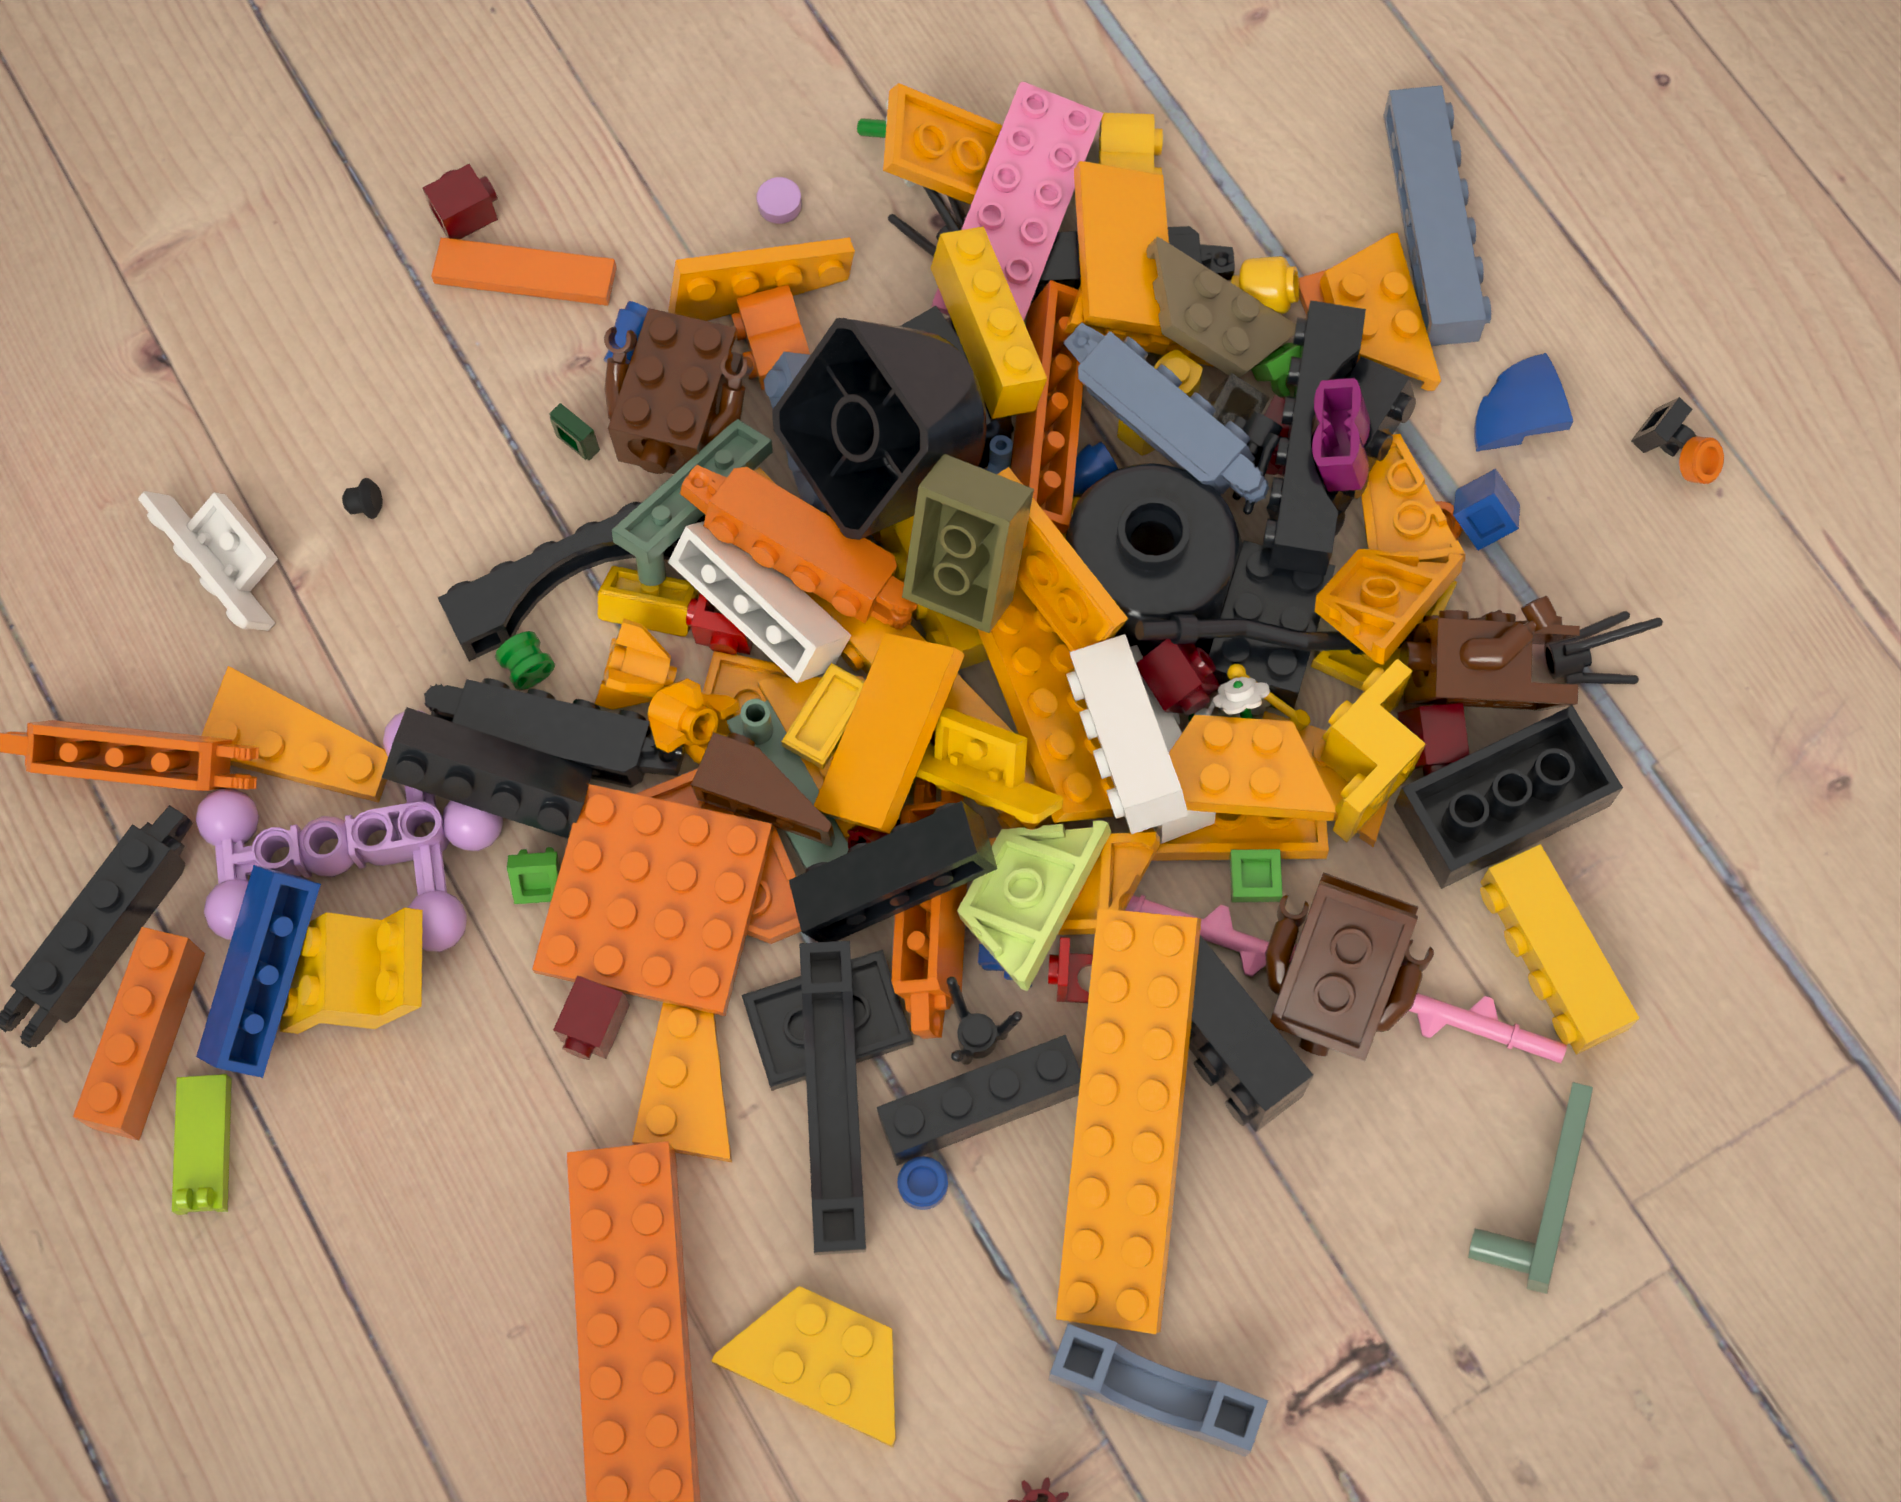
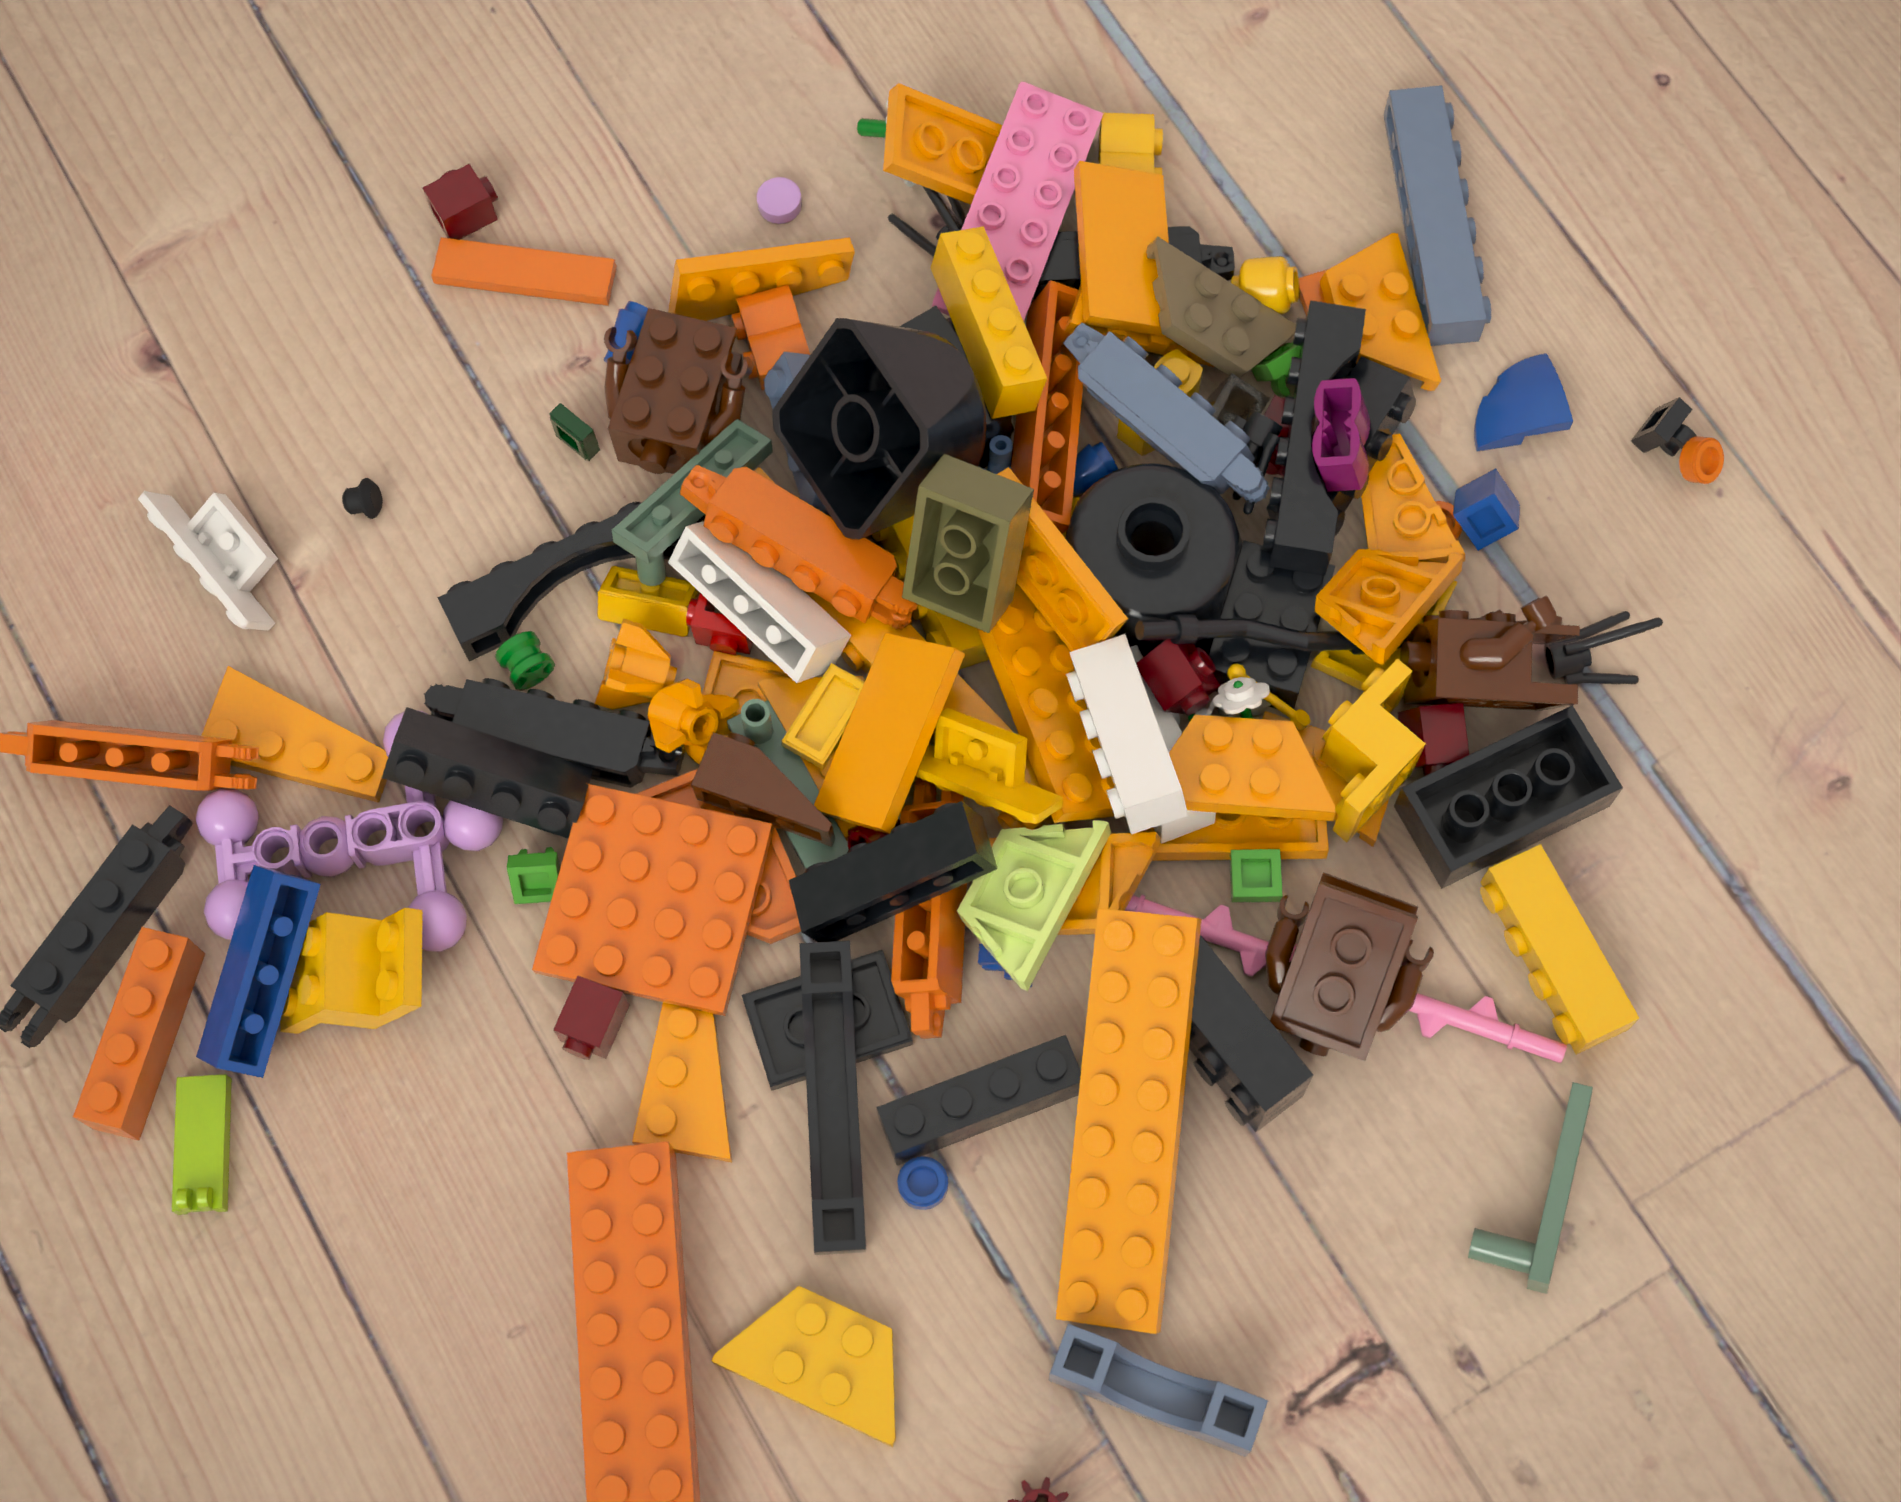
black plant [946,976,1022,1065] -> none
red bracket [1048,937,1093,1004] -> none

